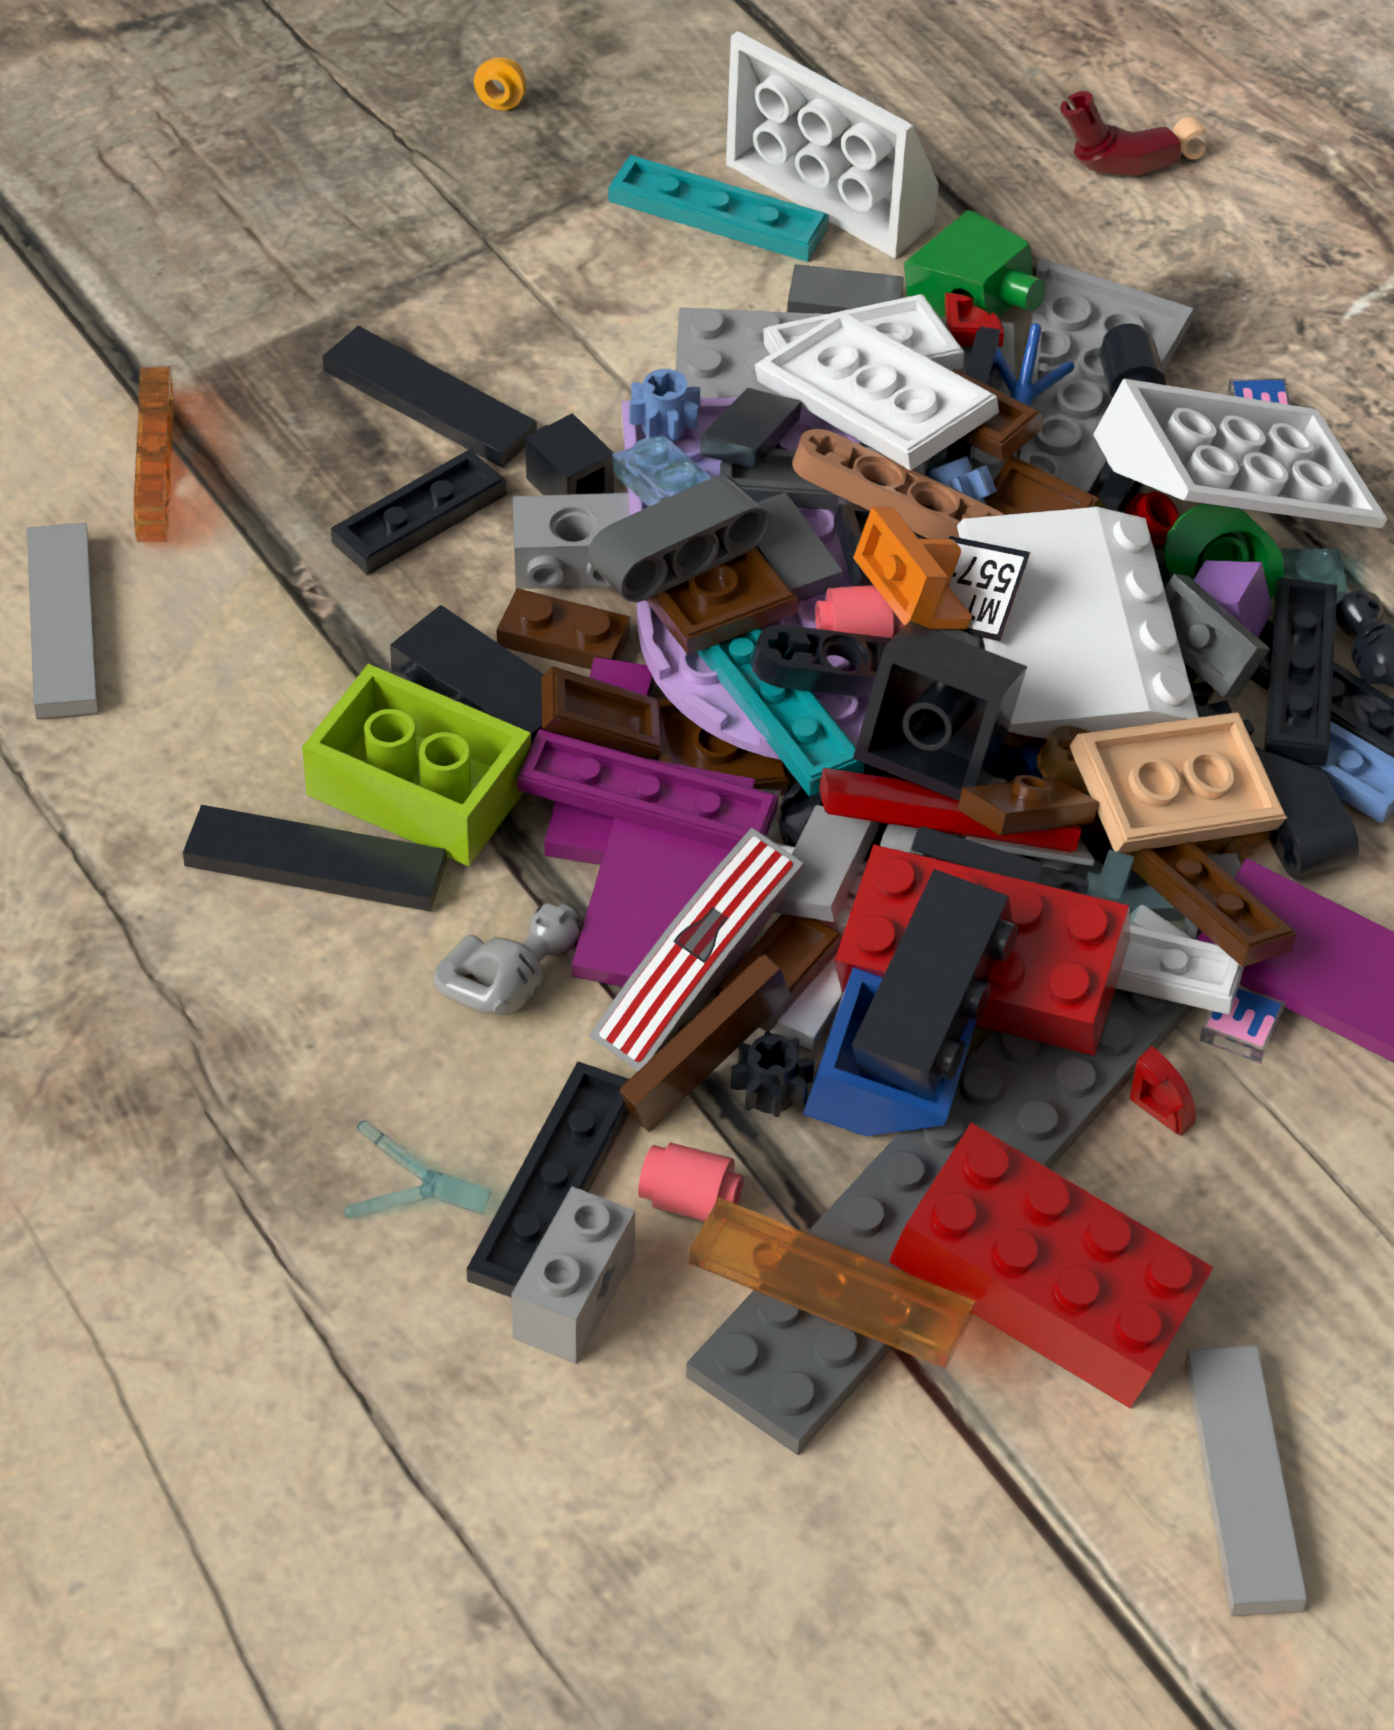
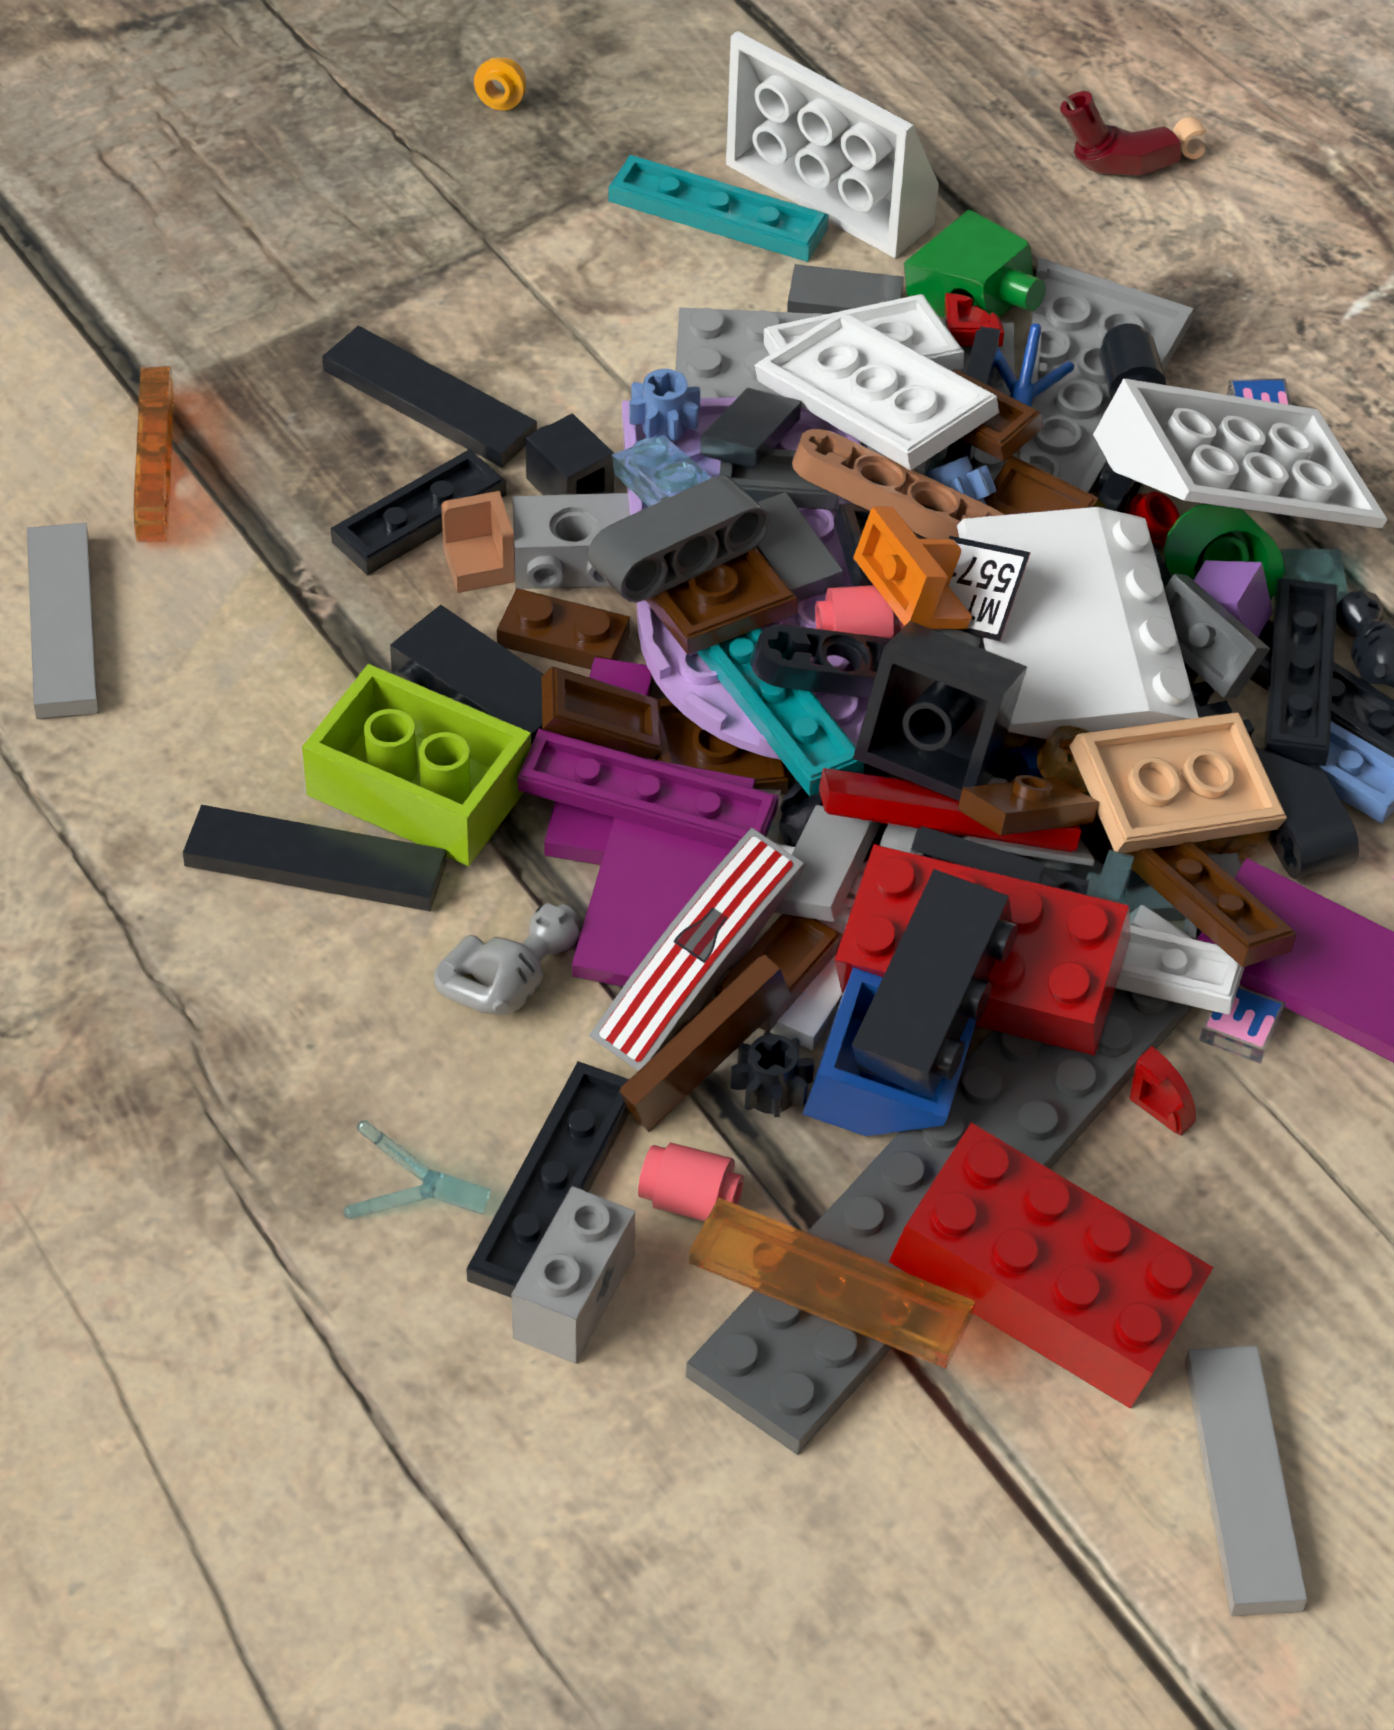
none -> nougat panel [441,491,515,593]

